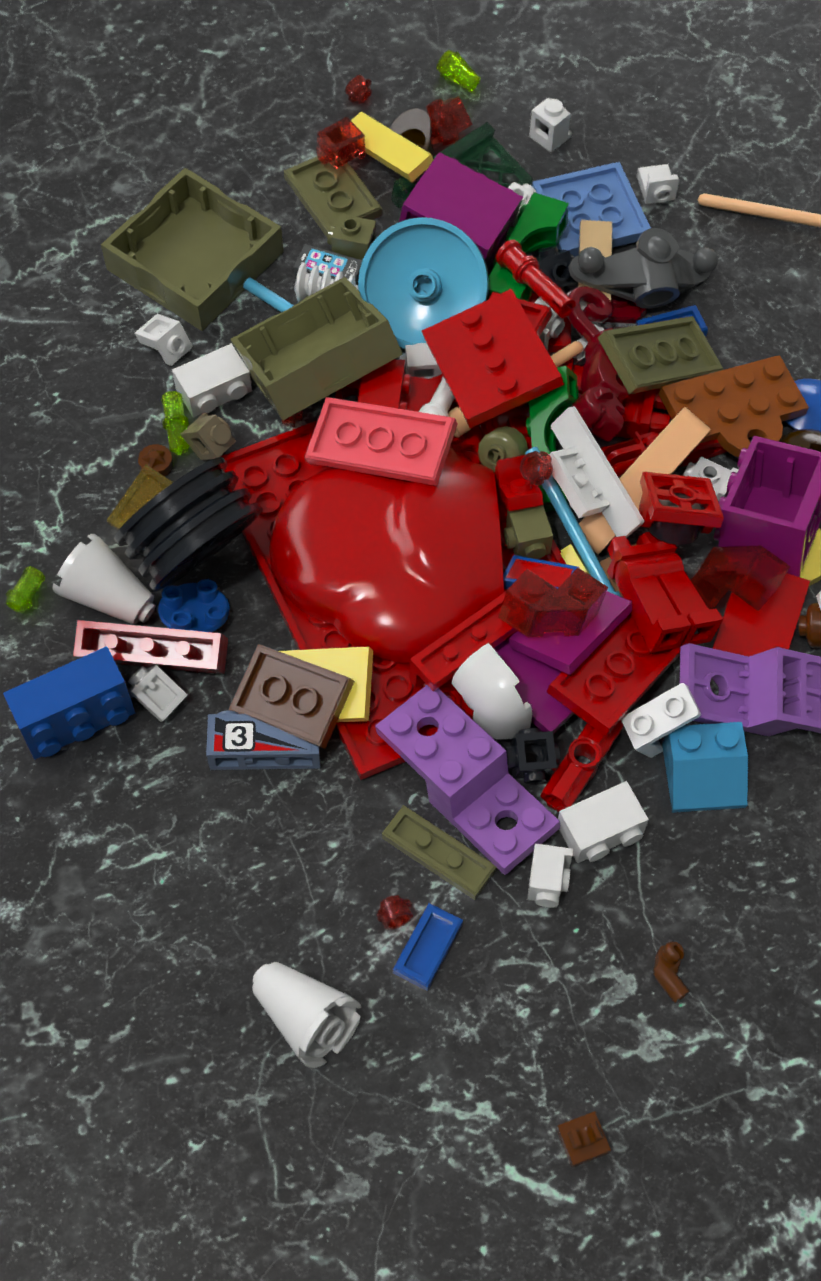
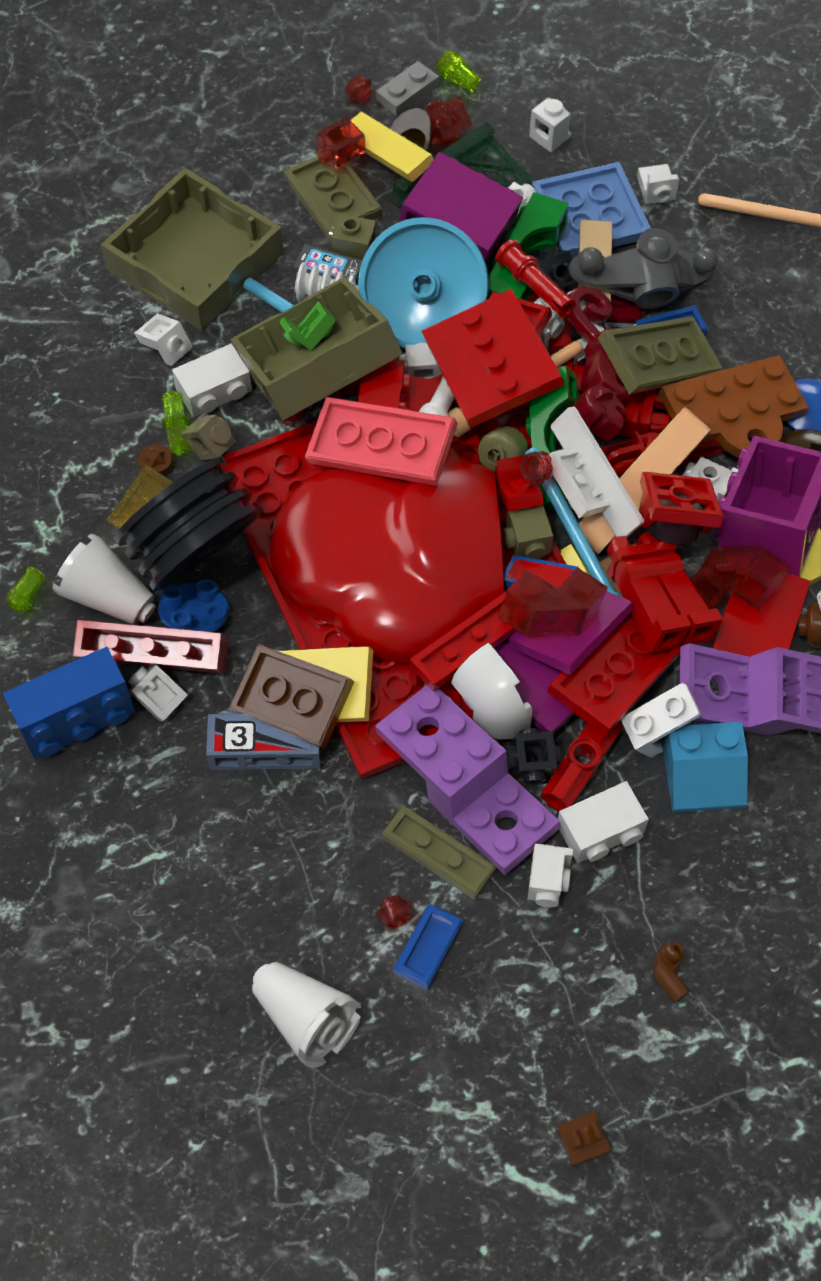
none -> bright green bracket [279,301,336,351]
none -> light grey plate [376,61,439,115]

